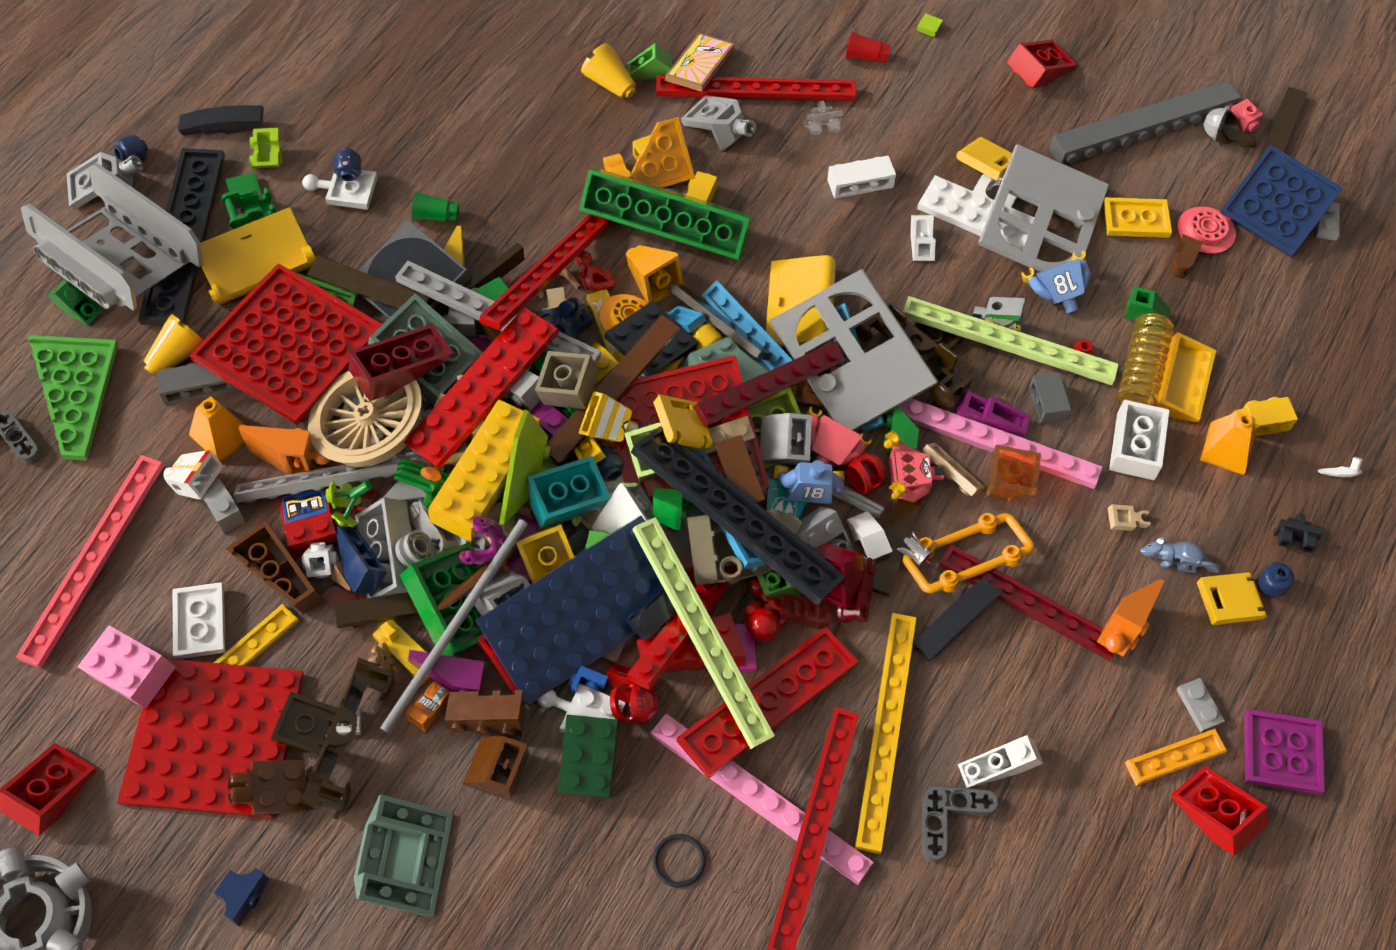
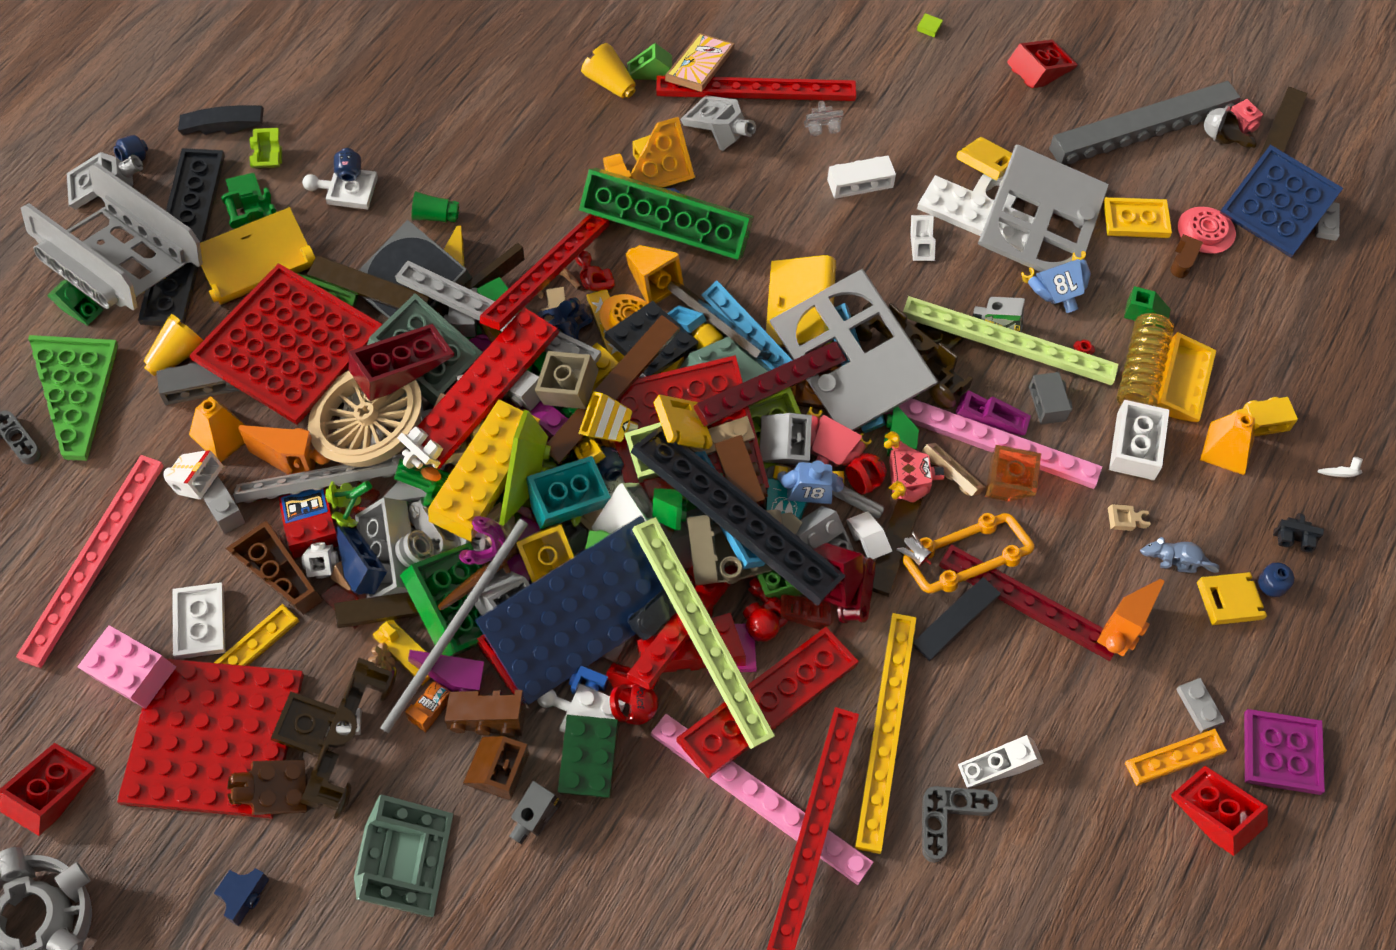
black piece [652,834,706,887] -> none
yellow brick [684,171,717,203] -> none
red plant [845,31,890,63] -> none
none -> white hips [398,426,443,469]
none -> dark grey torso [509,781,562,845]

